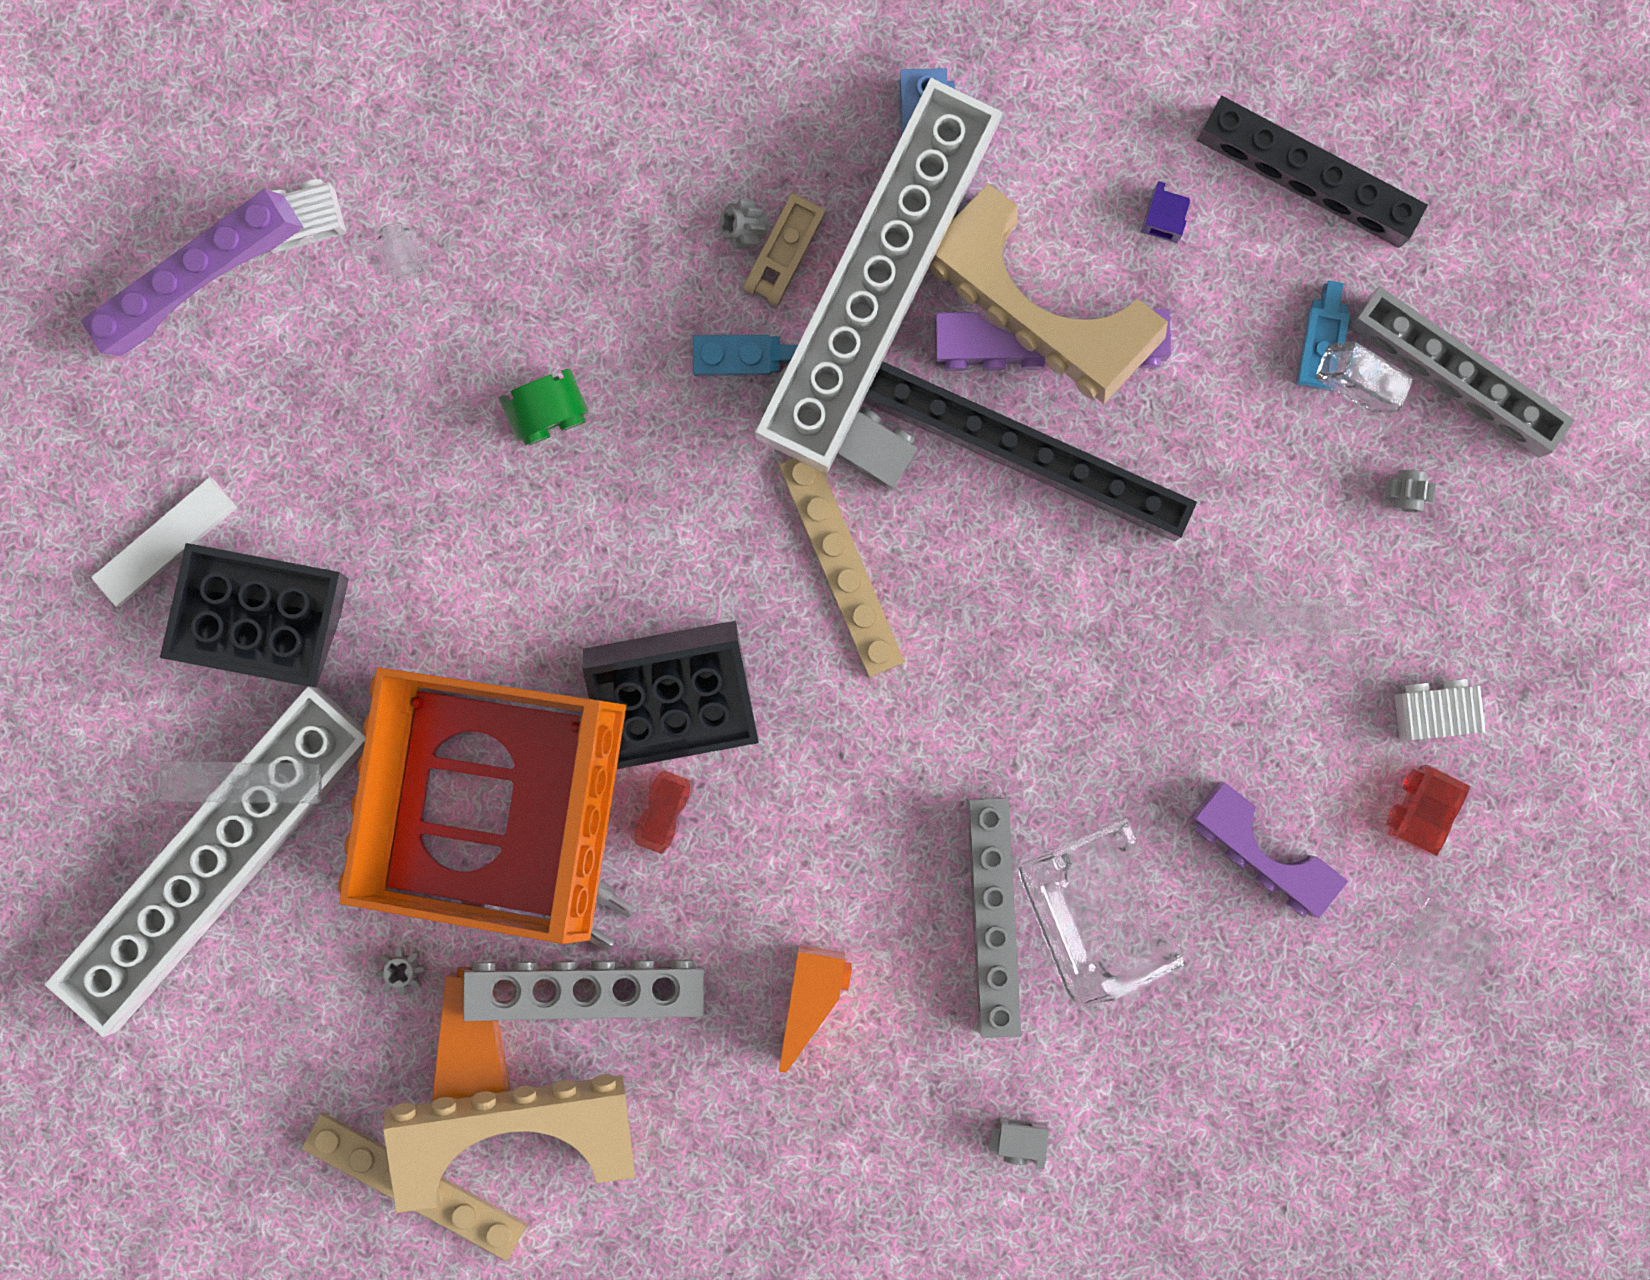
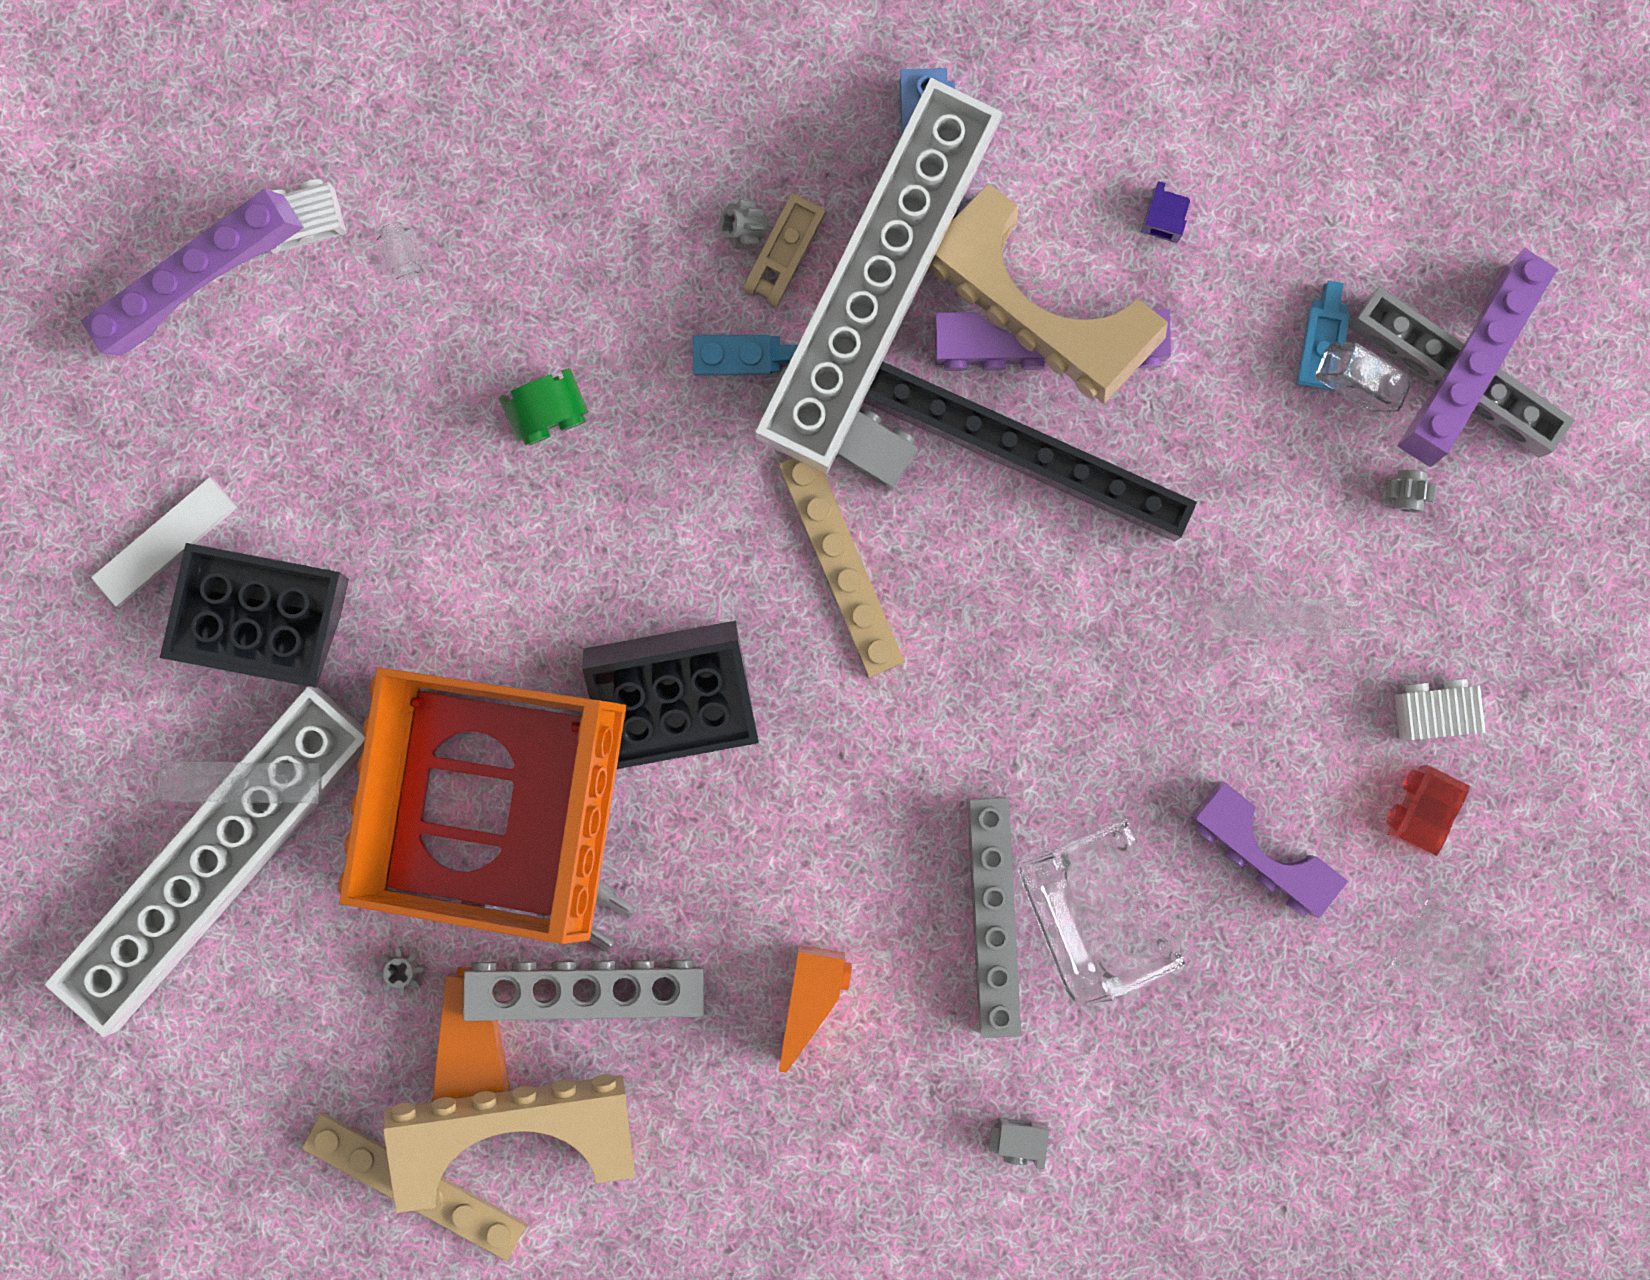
clear red brick [635,770,693,854] -> none
black brick [1196,95,1428,248] -> none
none -> medium lavender arch [1397,248,1558,467]

